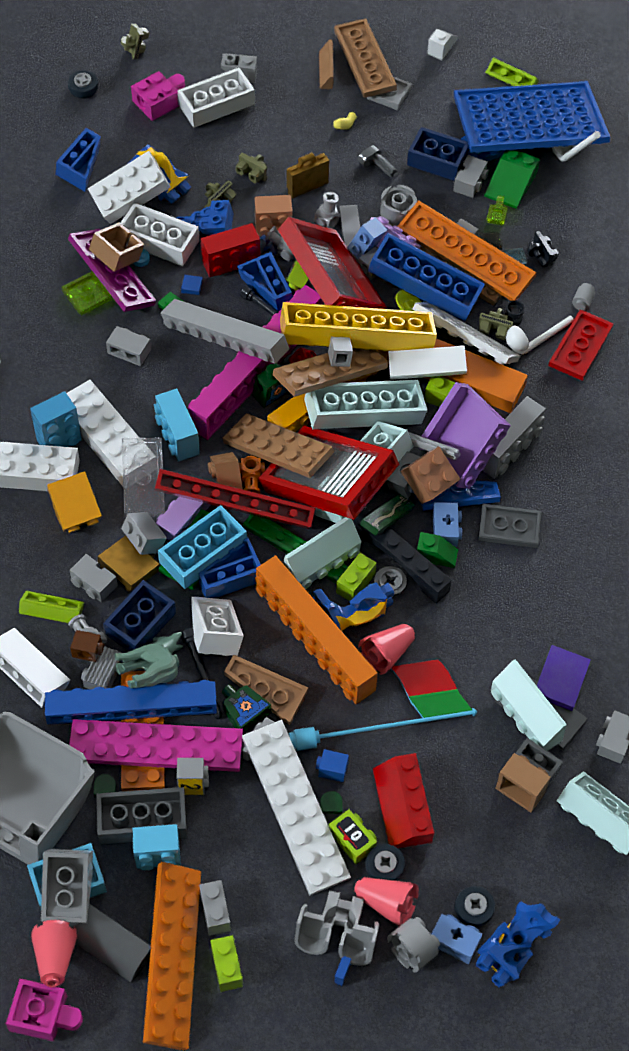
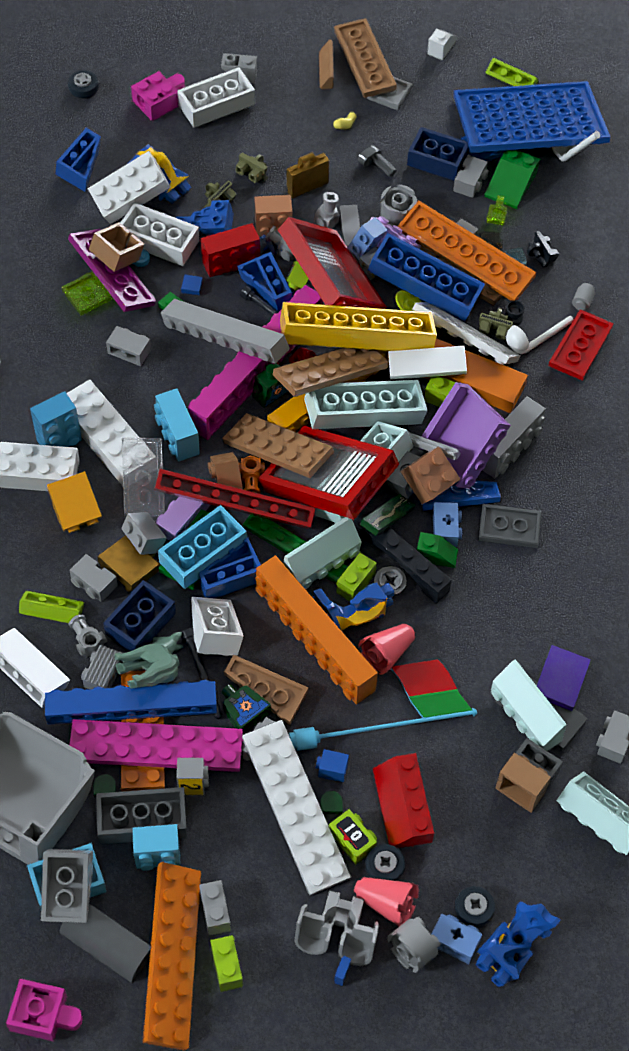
coral cone [31,920,77,988] -> none
reddish brown brick [70,630,104,662] -> none
olive hips [121,23,149,59] -> none
light grey brick [328,337,353,367] -> none

